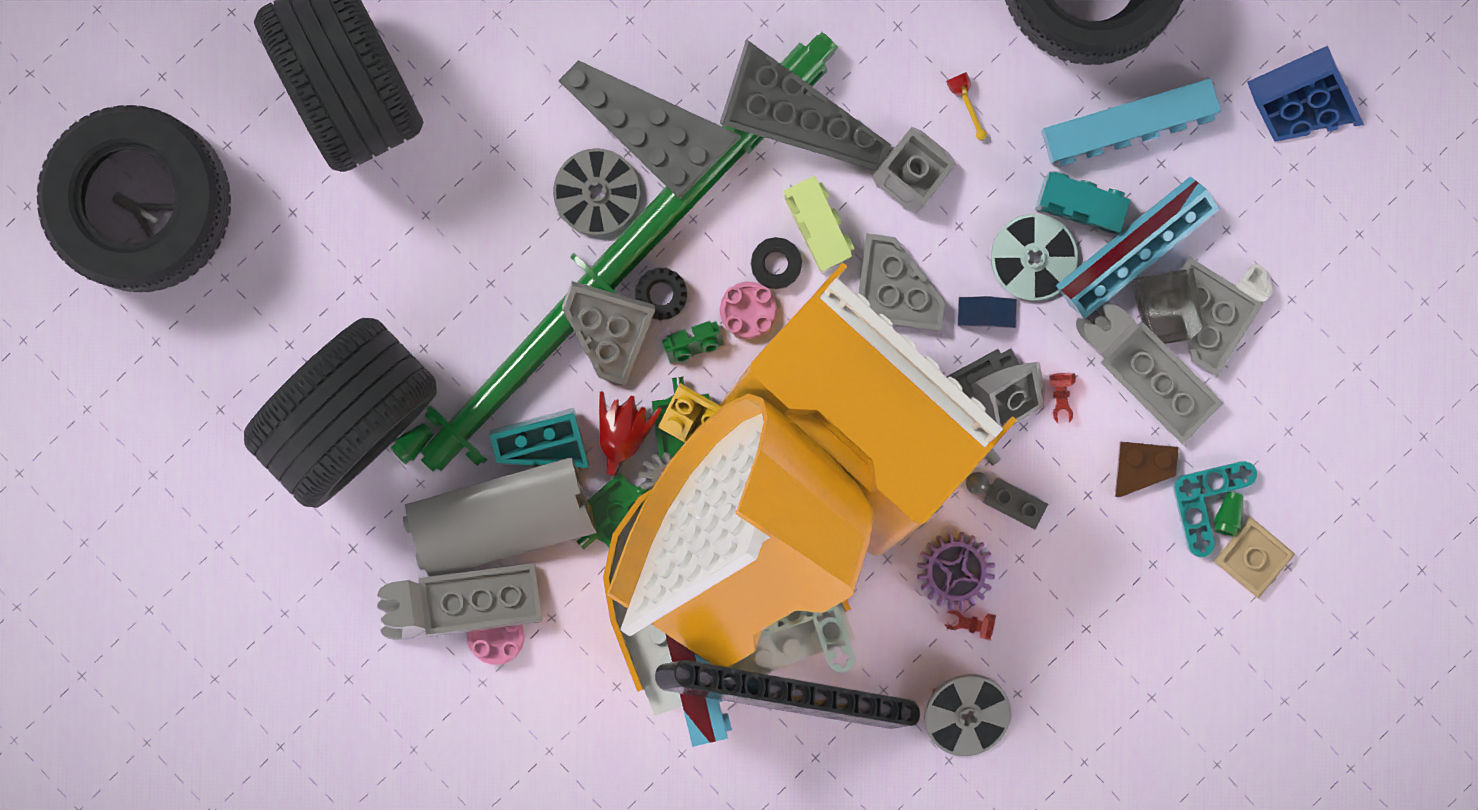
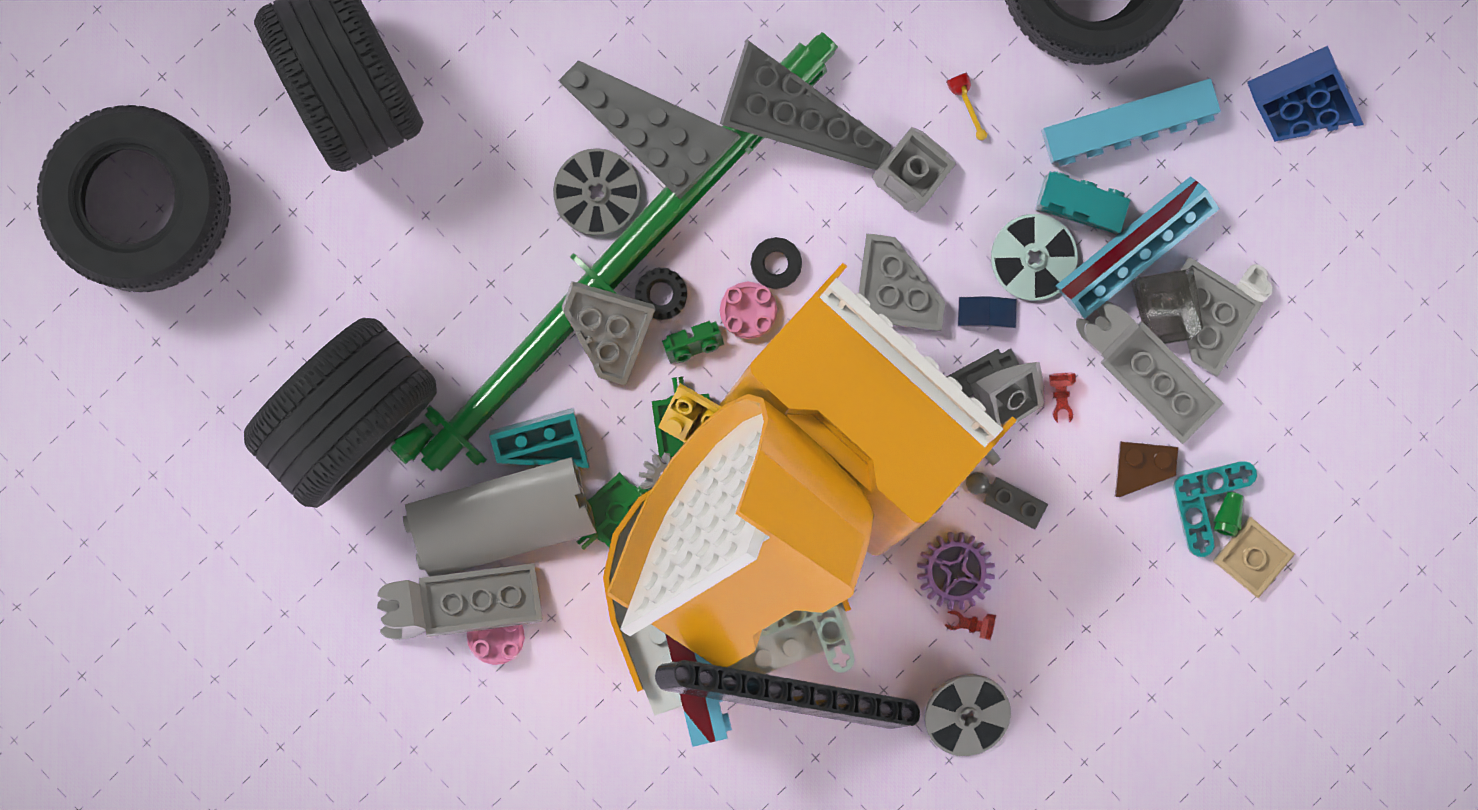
light grey plant [112,192,174,238] -> none
red piece [599,391,662,476] -> none
yellowish green wedge [783,176,855,273] -> none

